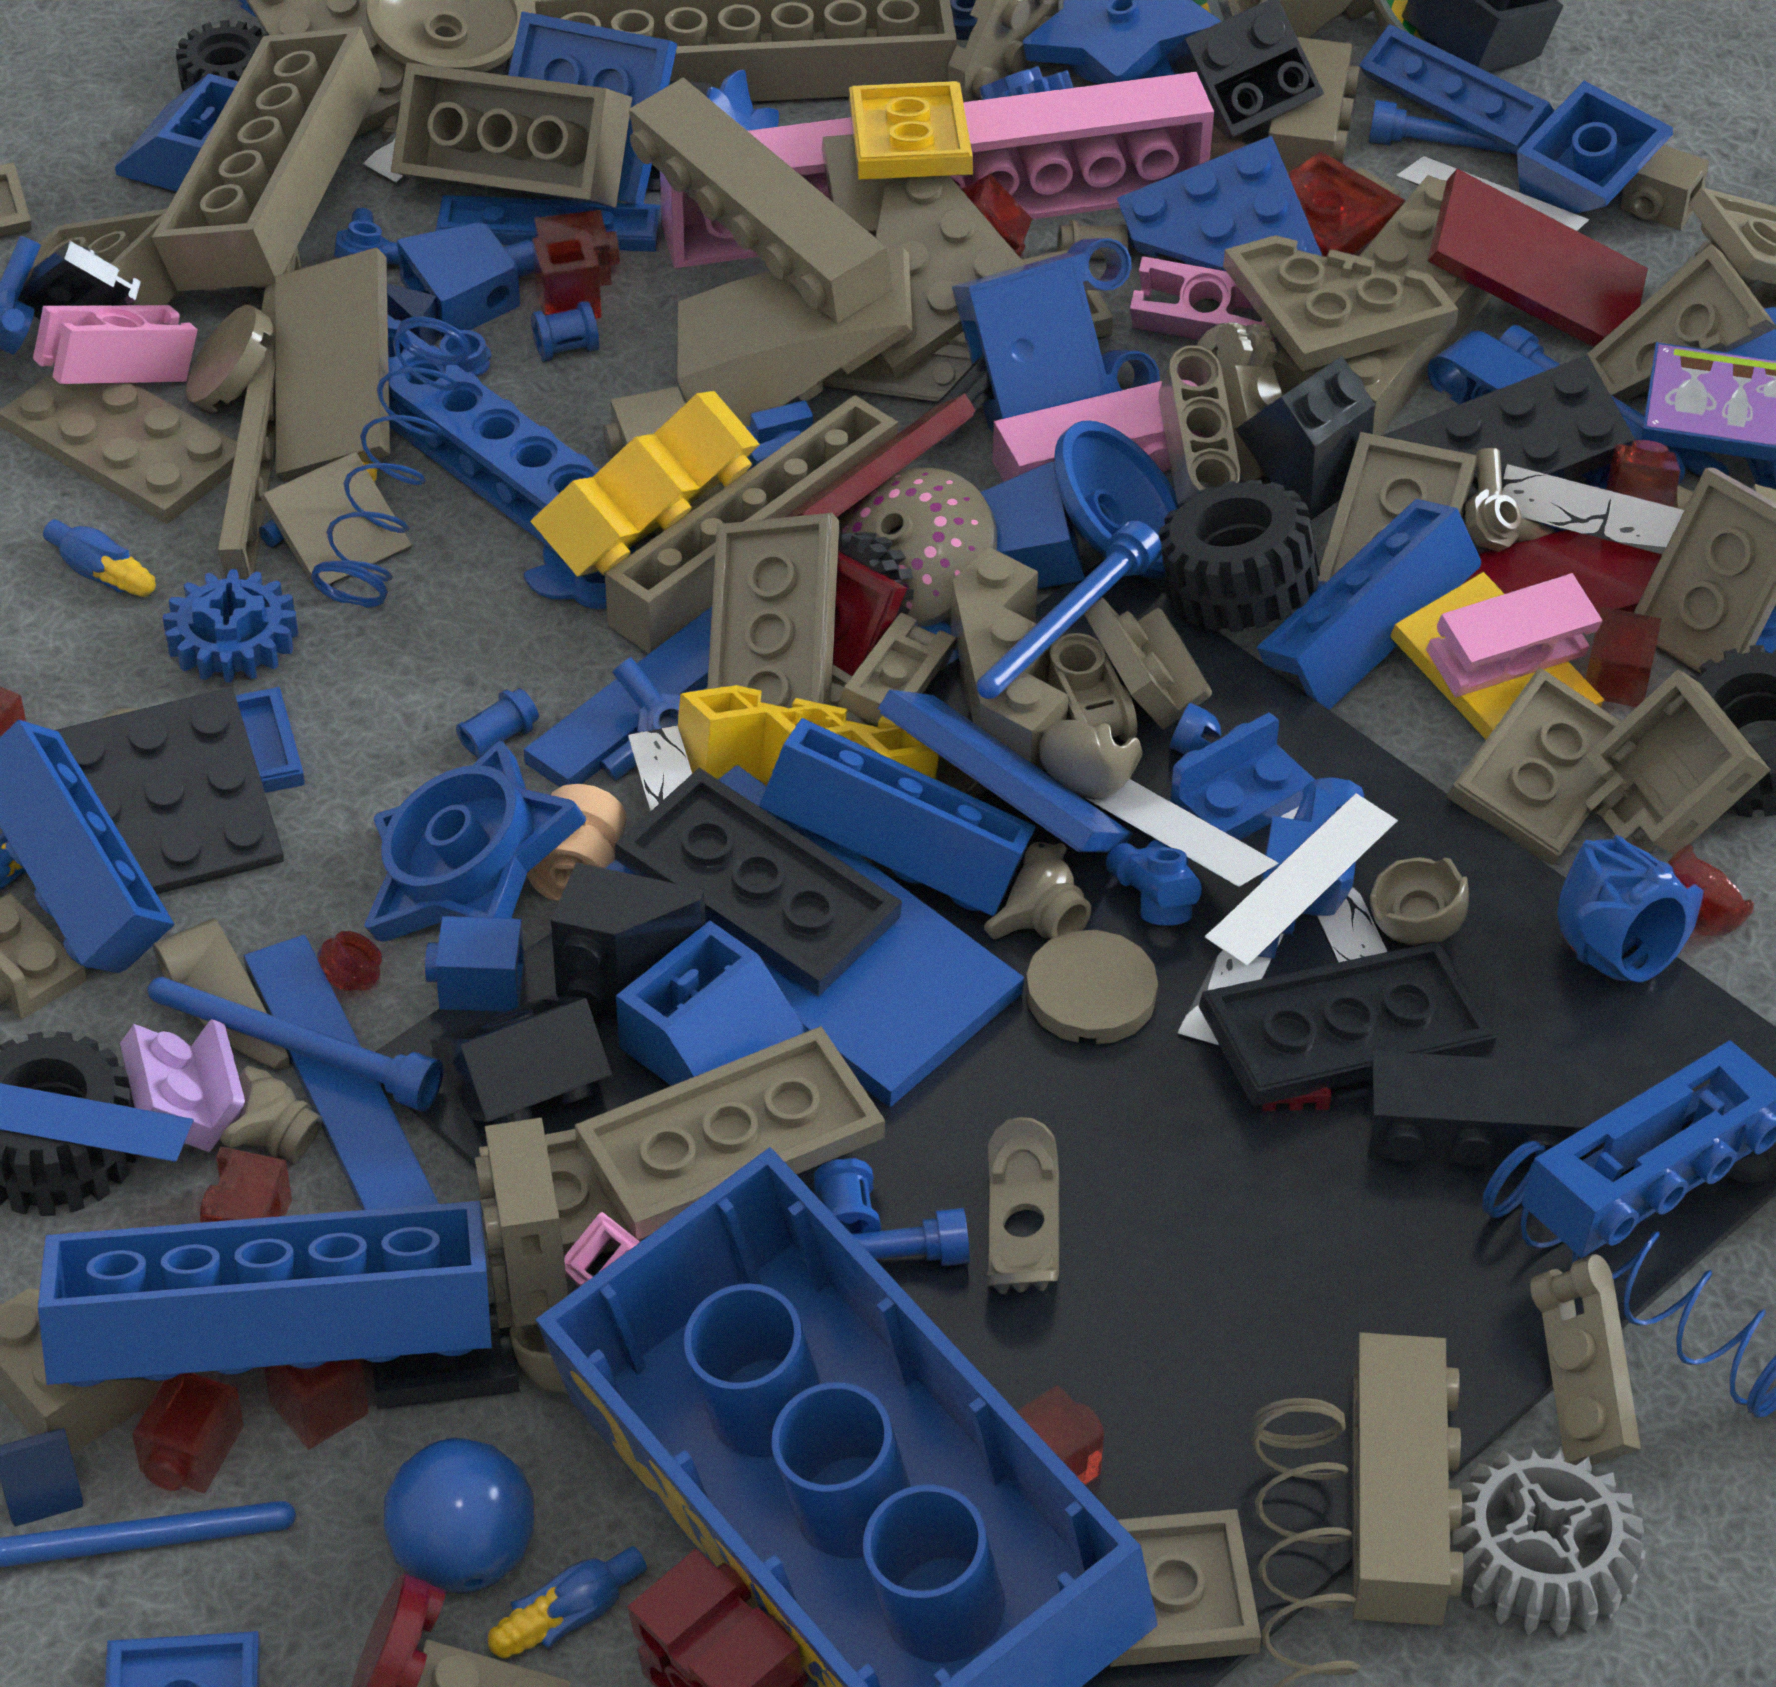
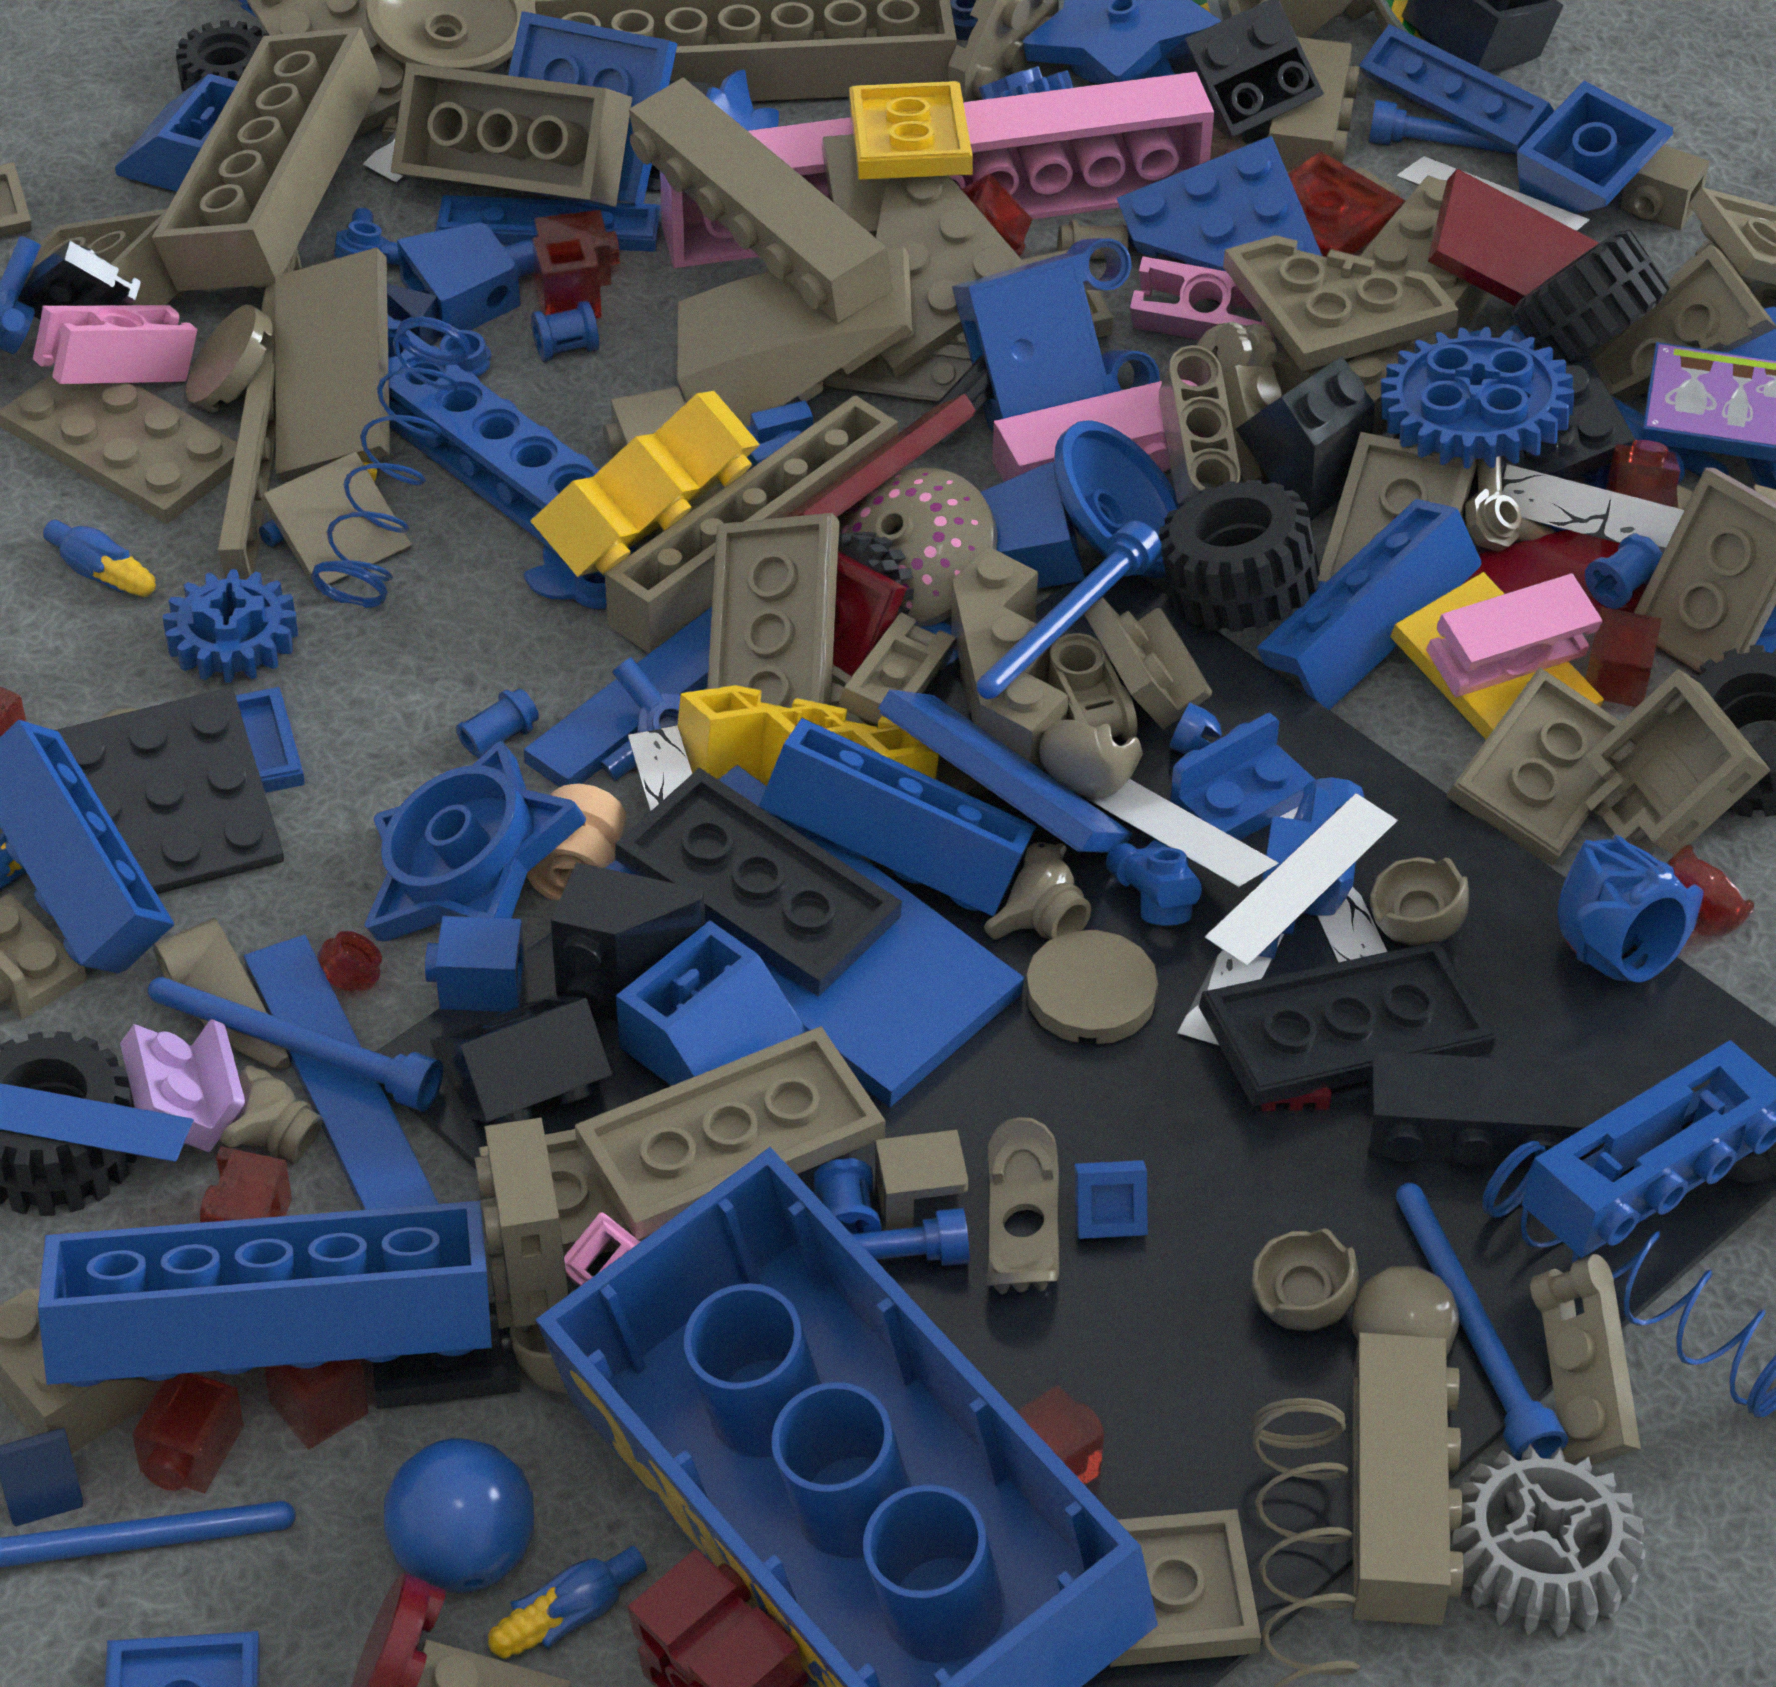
none -> dark tan panel [875,1130,968,1230]
none -> blue tile [1075,1160,1148,1239]
none -> dark tan hair [1252,1228,1359,1332]
none -> dark tan hair [1352,1266,1459,1356]
none -> blue gear [1381,327,1574,469]
none -> blue piece [1396,1183,1568,1461]
none -> black tyre [1511,230,1671,363]
none -> blue bush [1585,533,1663,609]

